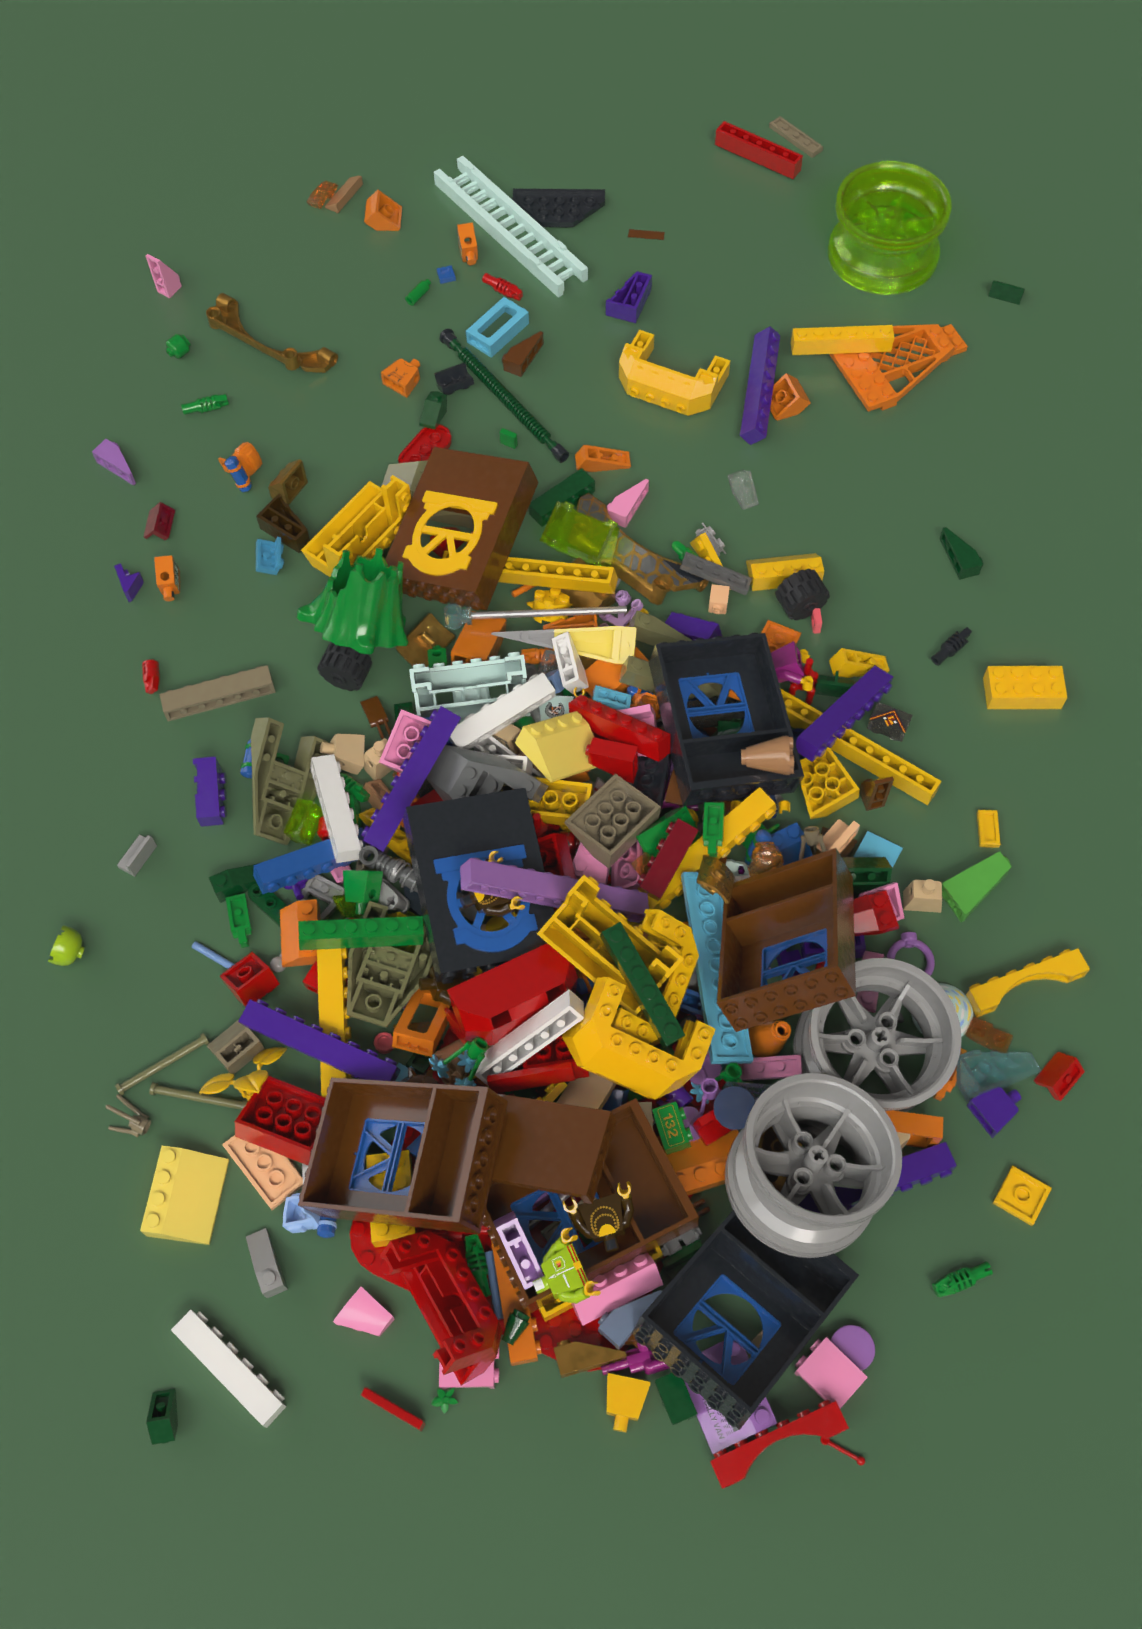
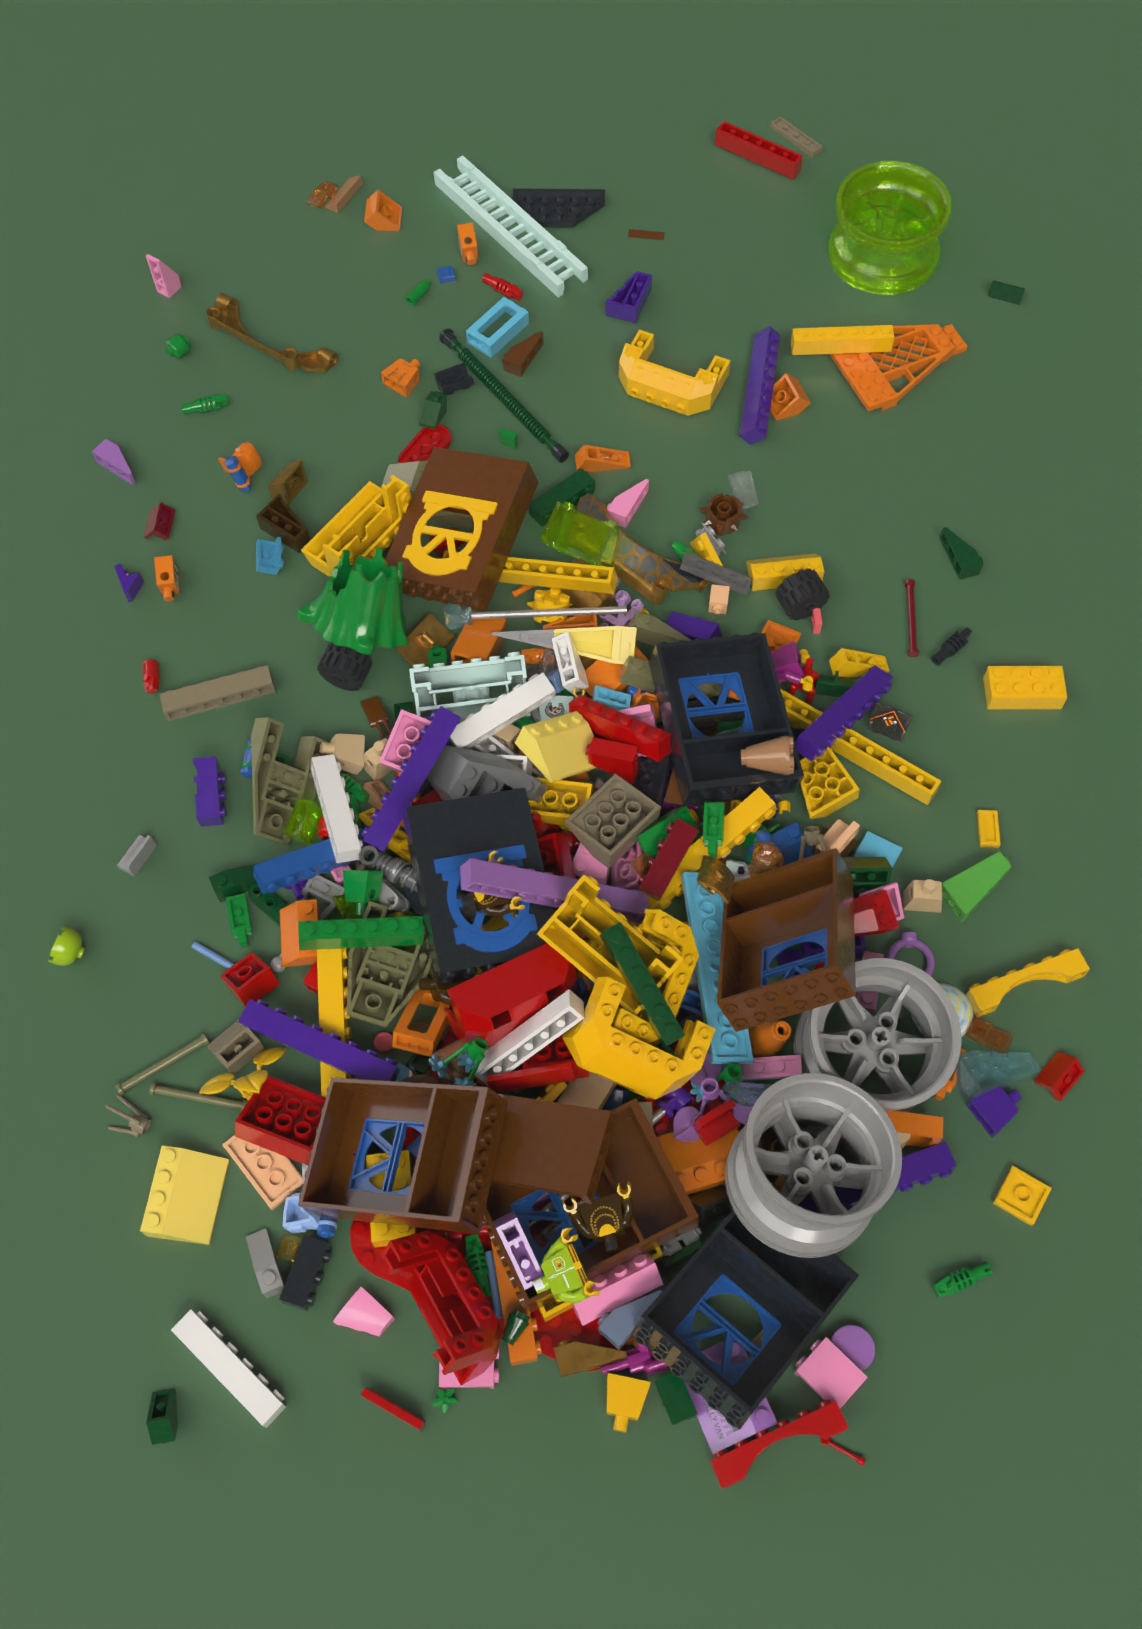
green brick [652,1102,693,1155] -> none
dark blue tile [714,1086,756,1130] -> none
reddish brown slope [859,776,894,811] -> none
none -> clear yellow brick [276,1235,302,1262]
none -> black brick [279,1235,333,1311]
none -> pearl dark grey panel [689,1186,733,1227]
none -> reddish brown brick [700,494,748,536]
none -> dark red bar [905,579,919,657]

